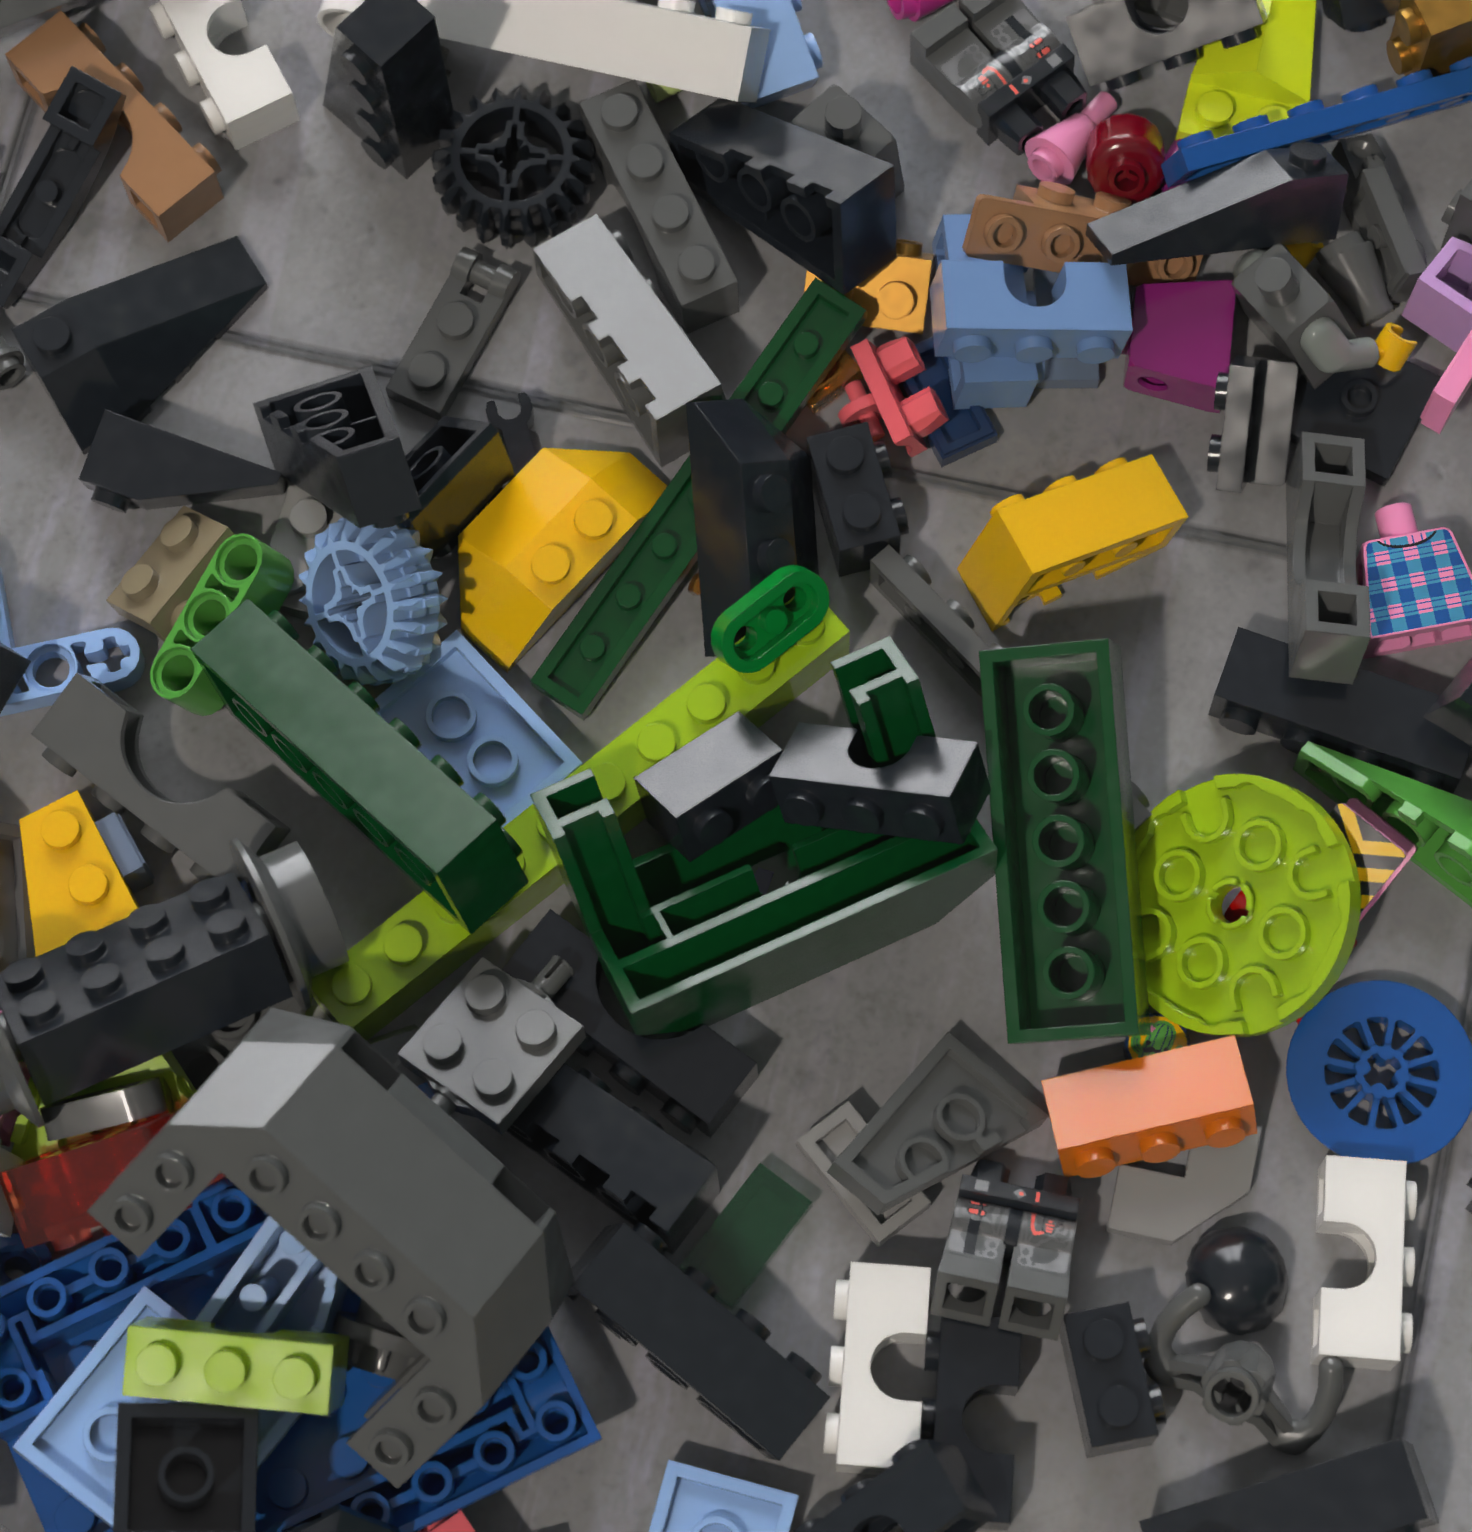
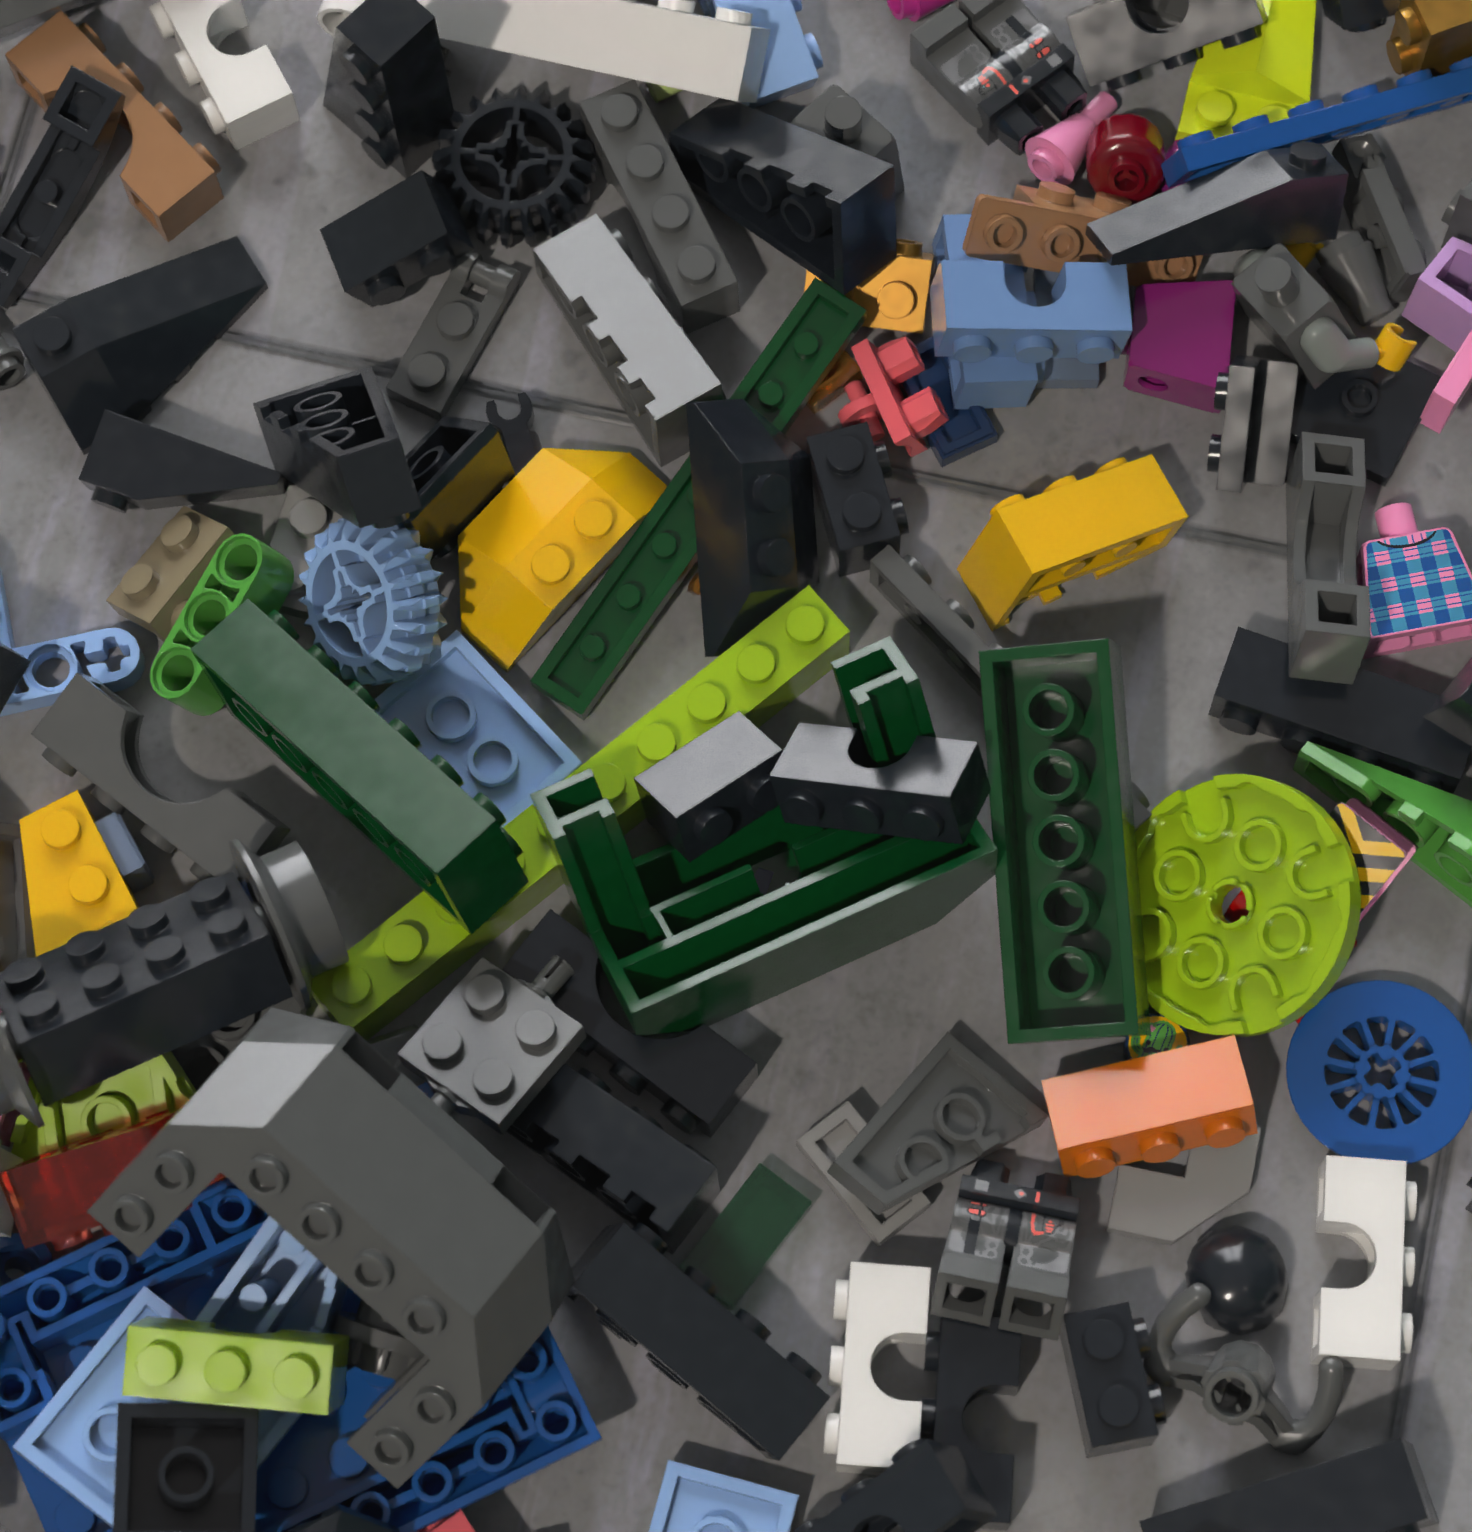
dark grey beam [40,1077,168,1141] -> none
green plate [711,565,830,673] -> none
none -> black brick [320,170,474,307]

